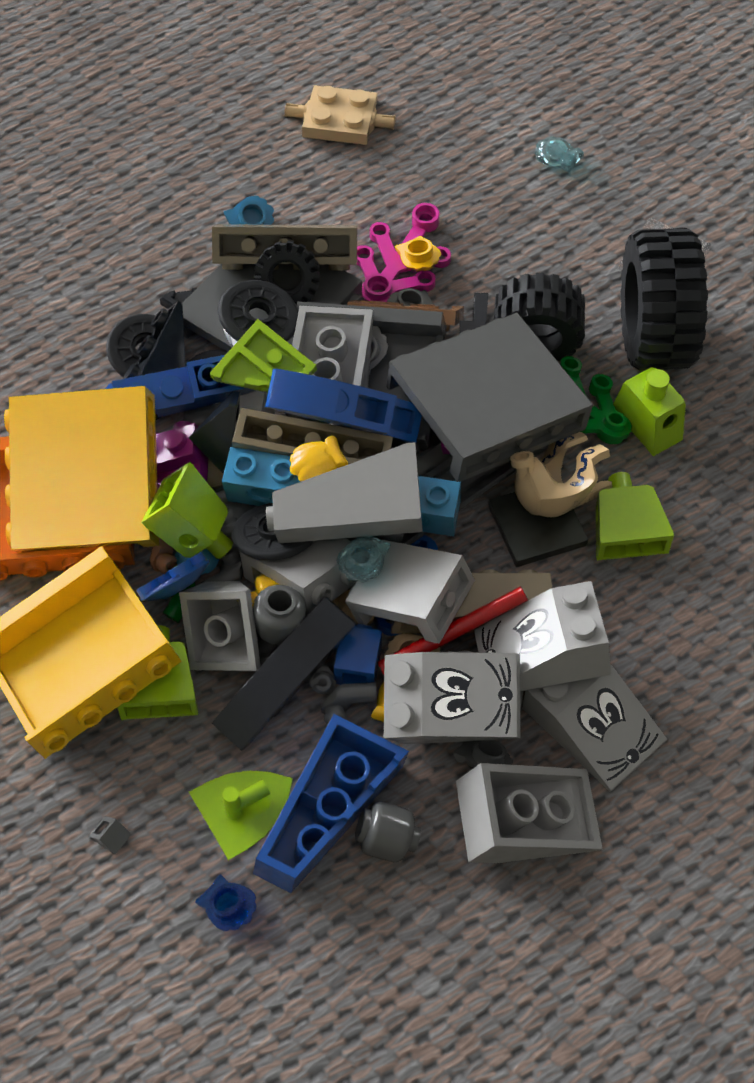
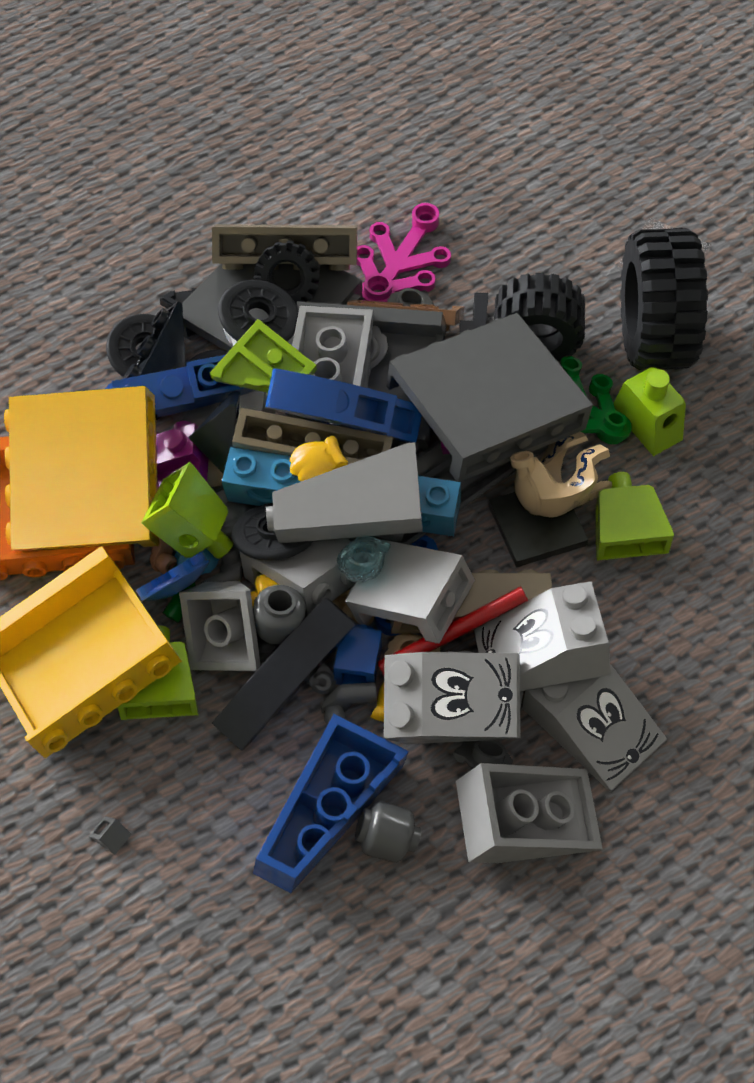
lime shield [189,771,293,860] -> none
clear blue animal [195,874,257,931] -> none
dark azure animal [223,195,274,225] -> none
tan plate [285,85,396,145] -> none
yellow animal [395,236,441,272] -> none
clear light blue animal [534,136,584,173] -> none

